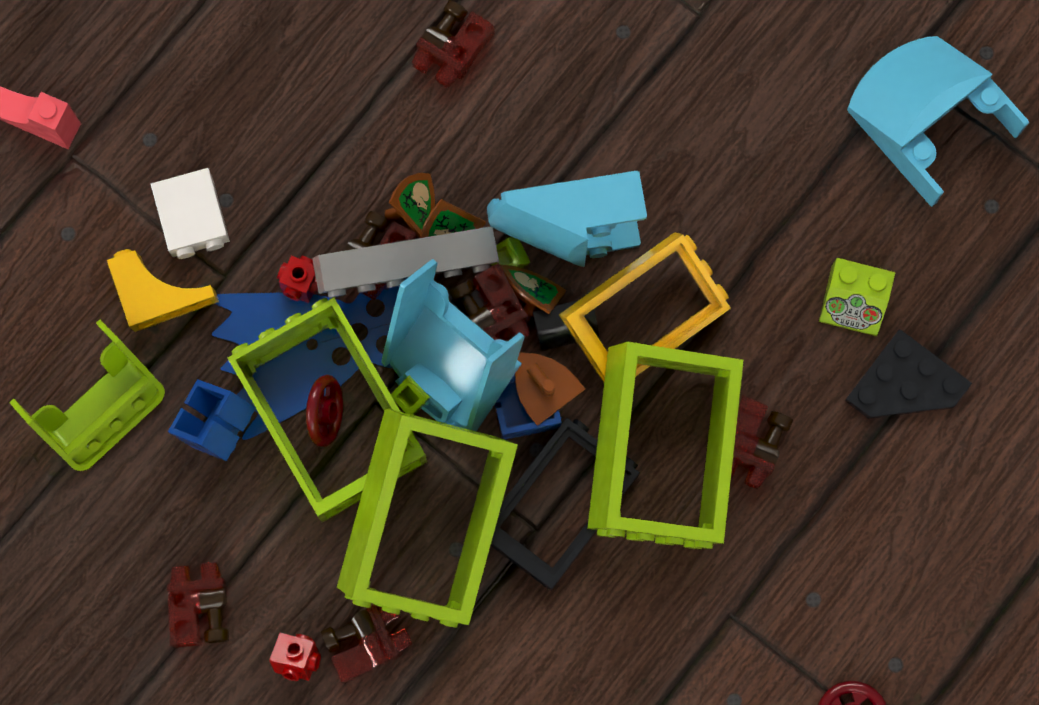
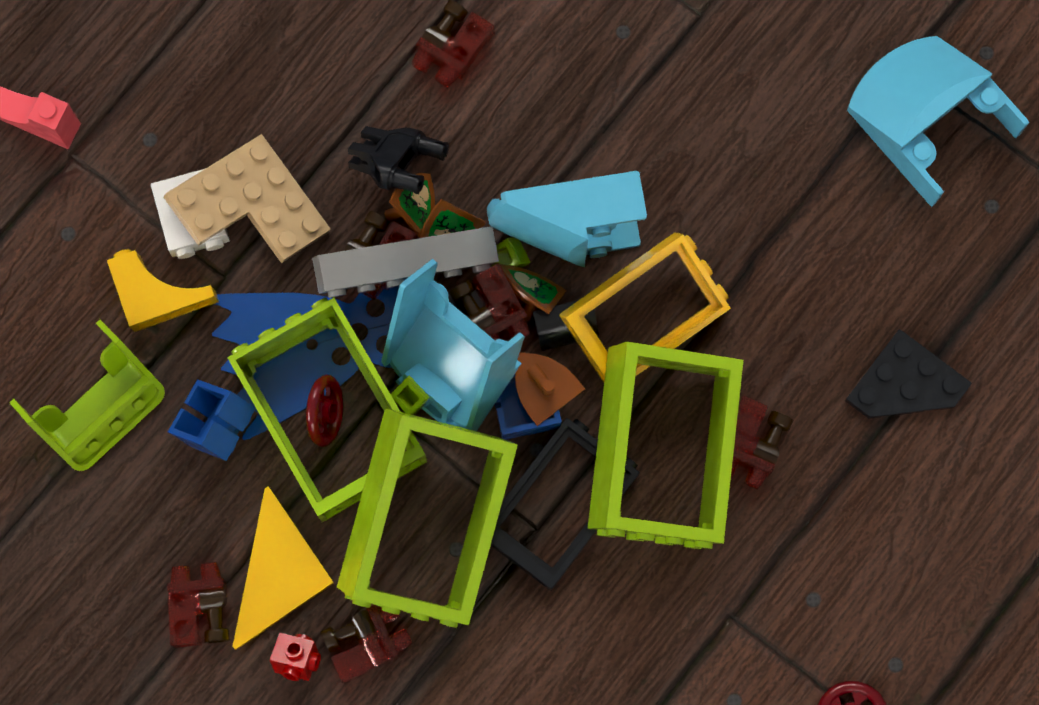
red brick [277,255,318,303] -> none
lime slope [819,258,895,336] -> none
none -> tan plate [163,134,331,263]
none -> yellow tile [233,486,334,650]
none -> black connector [348,126,449,194]

